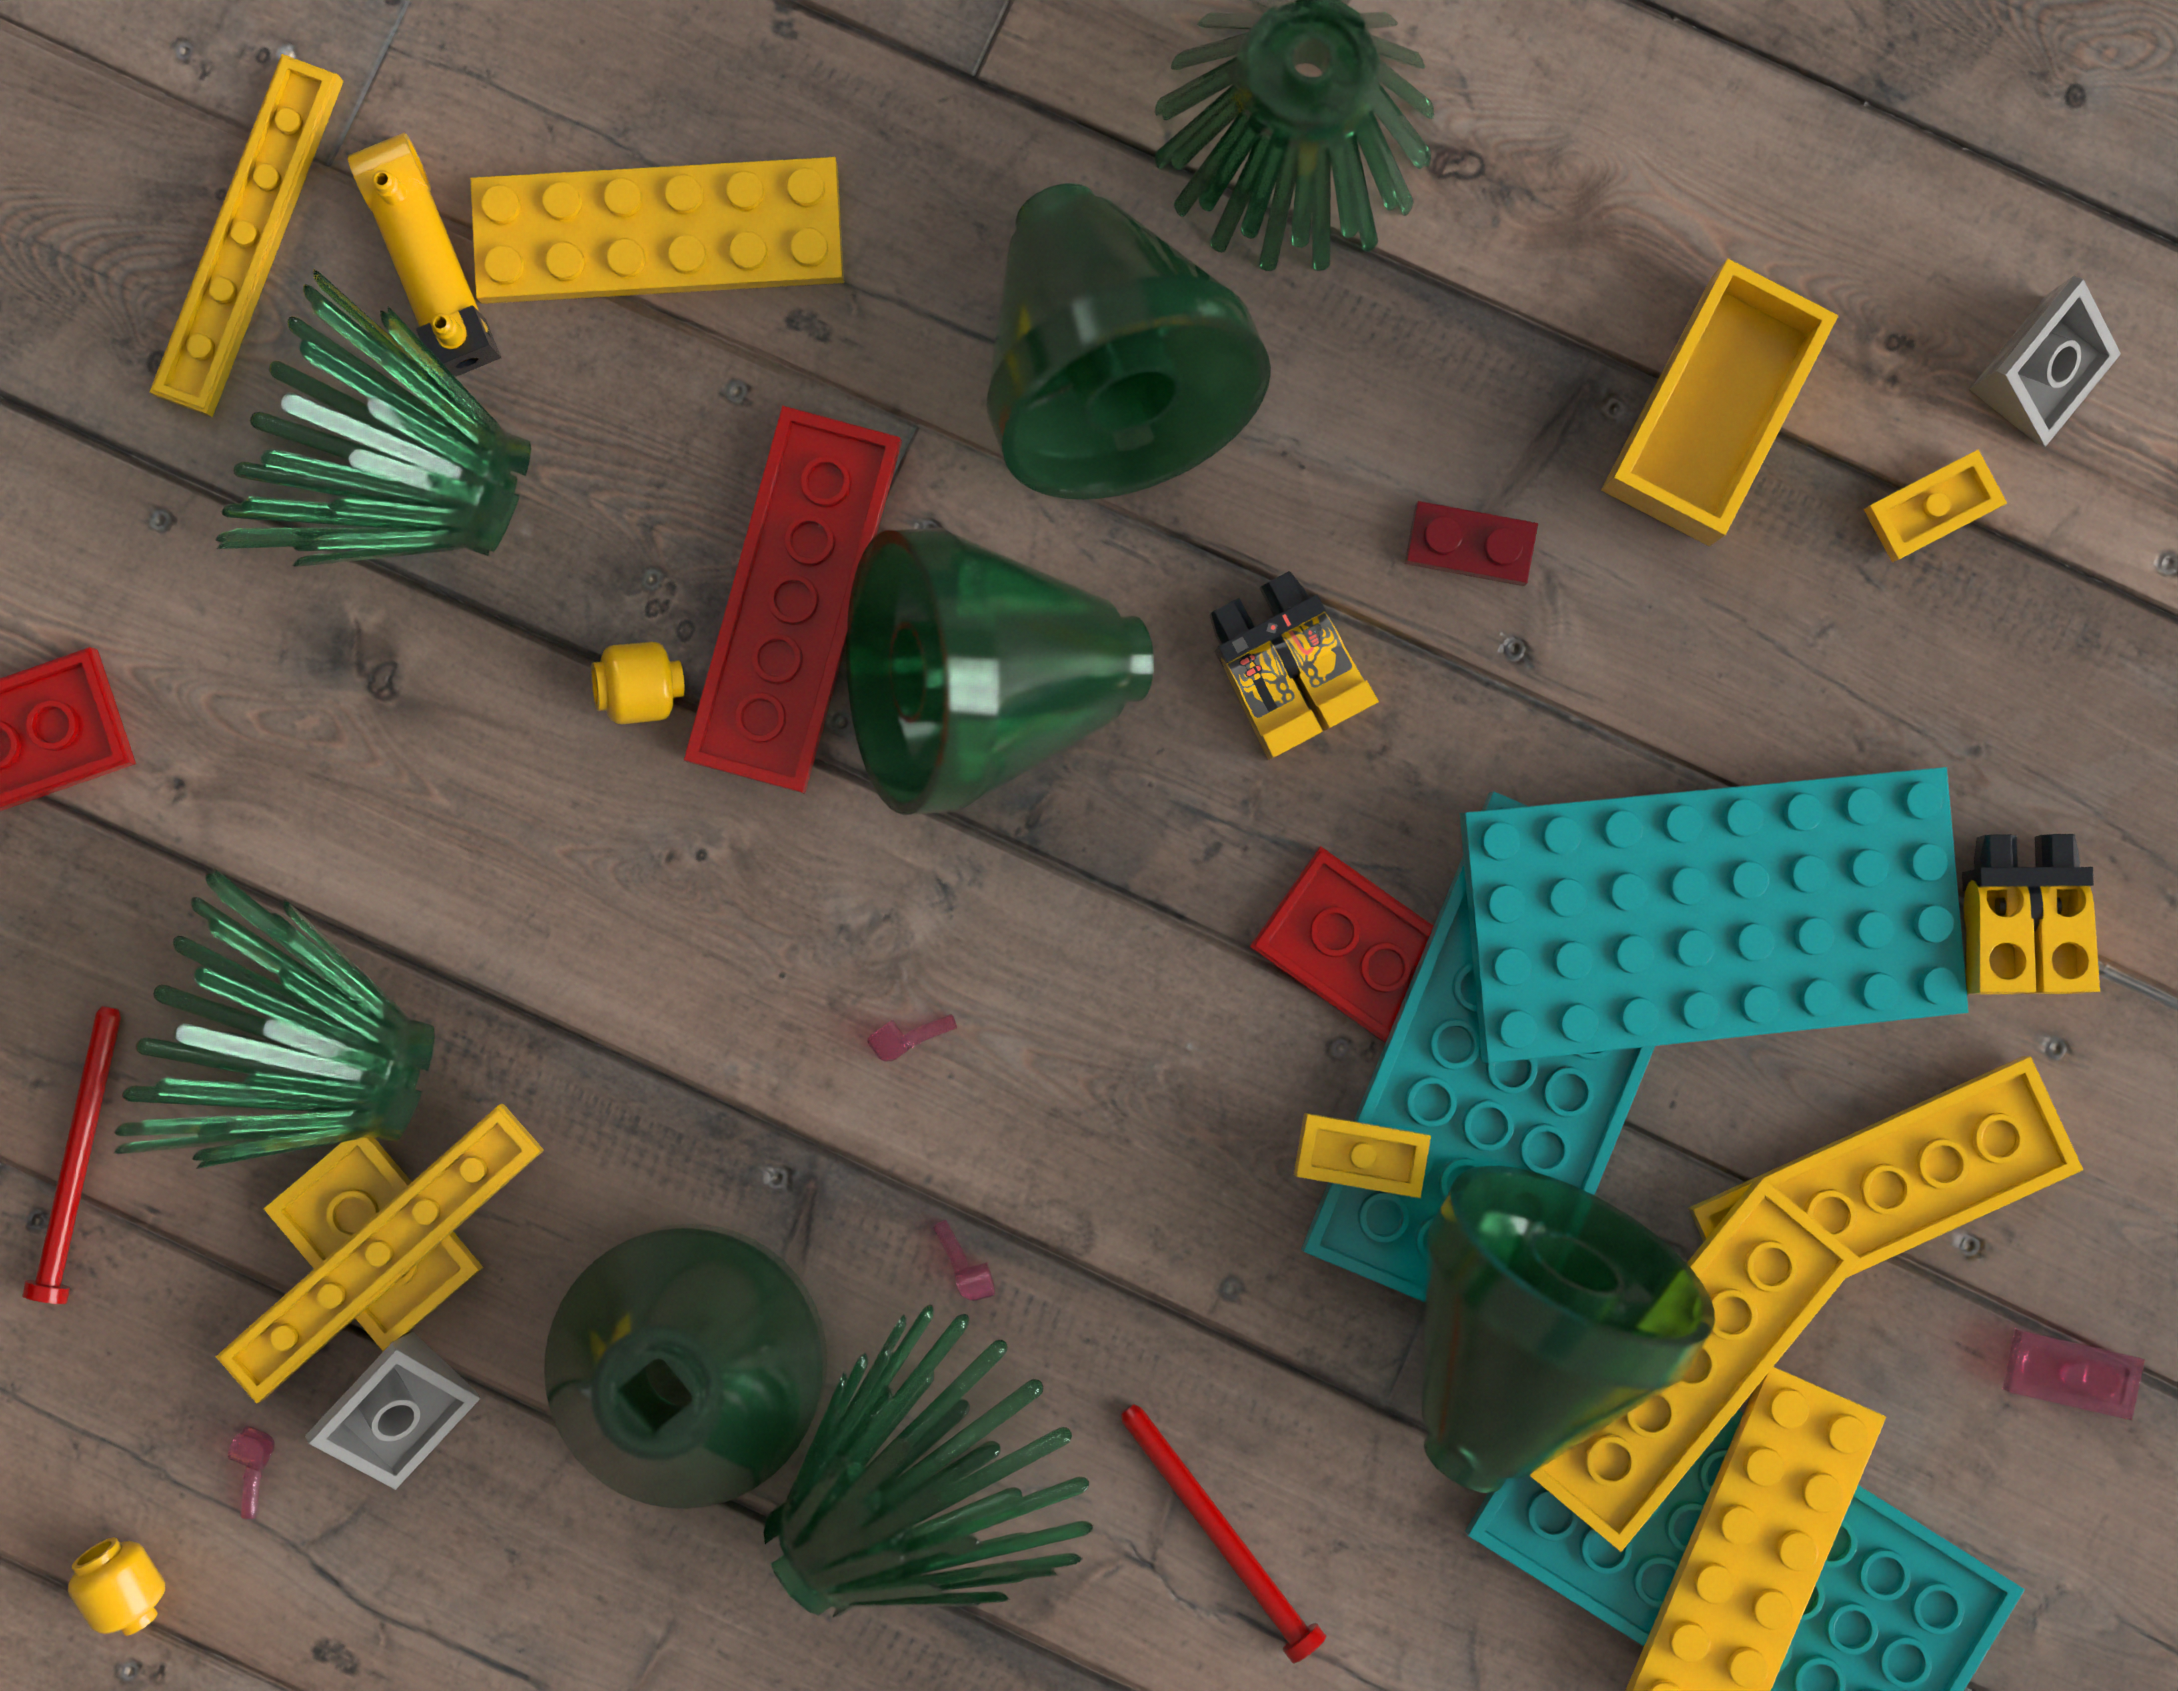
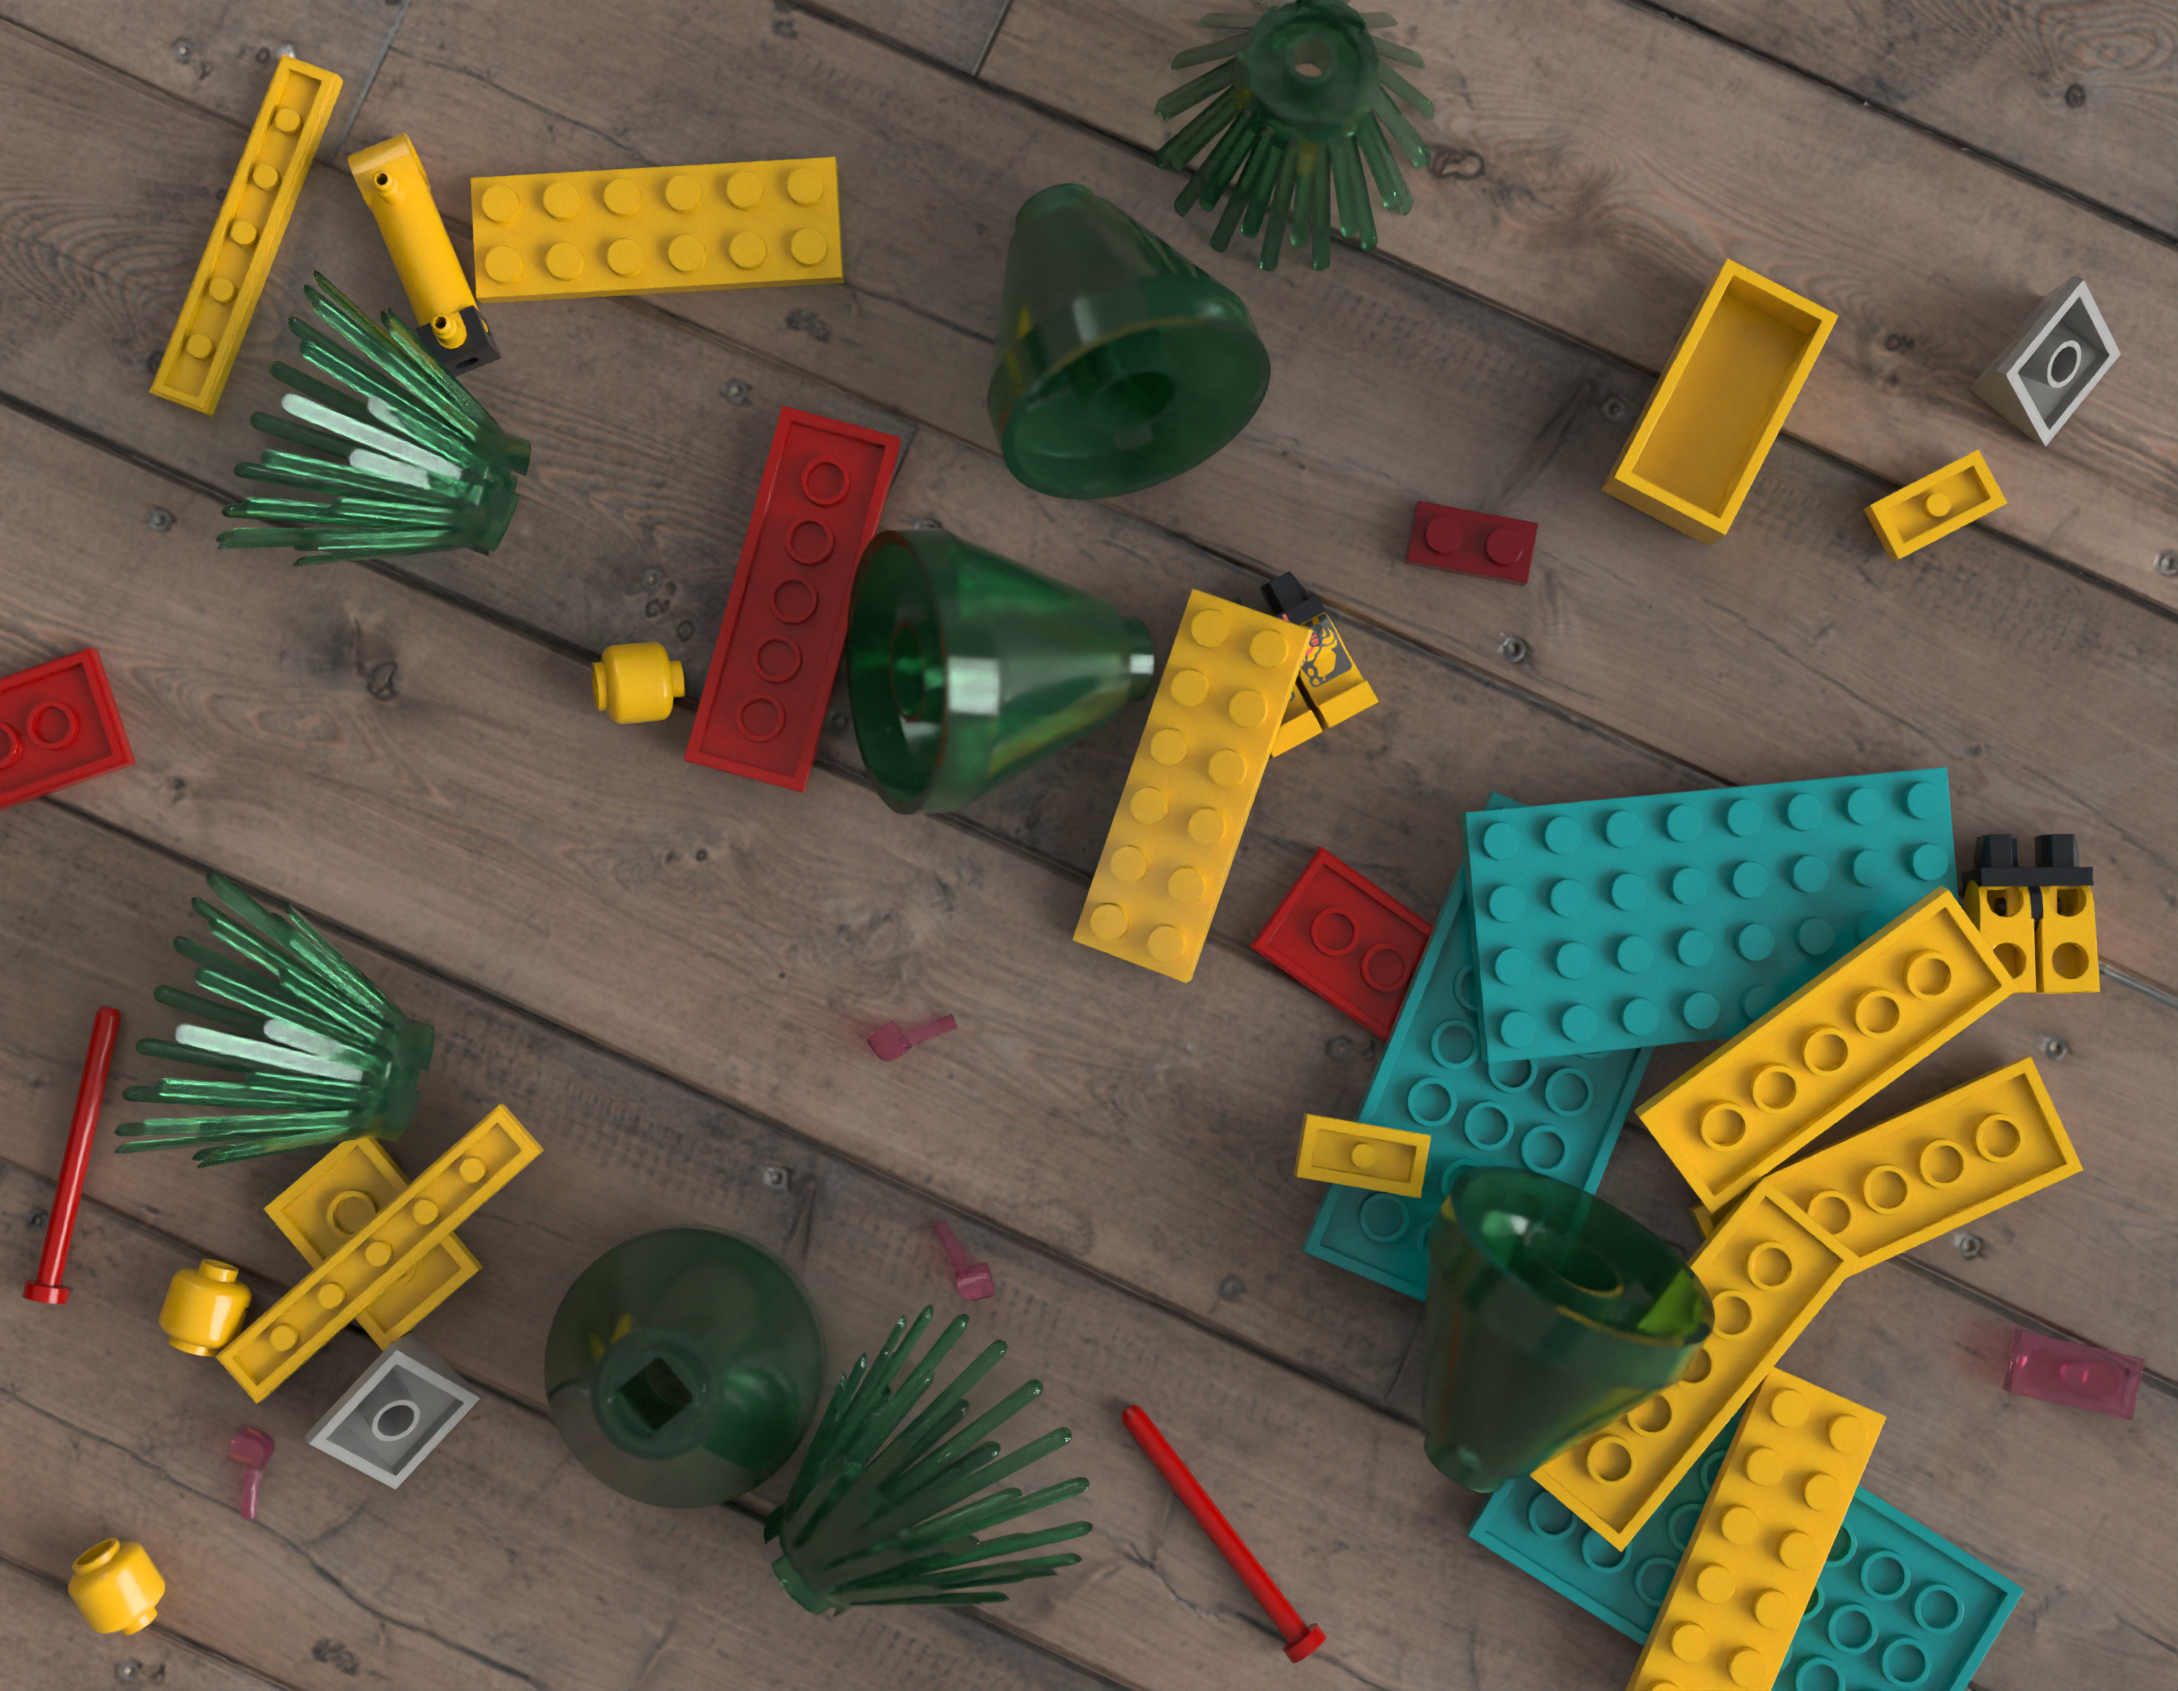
none -> yellow head [158,1259,252,1357]
none -> yellow plate [1072,589,1313,983]
none -> yellow plate [1634,885,2020,1214]

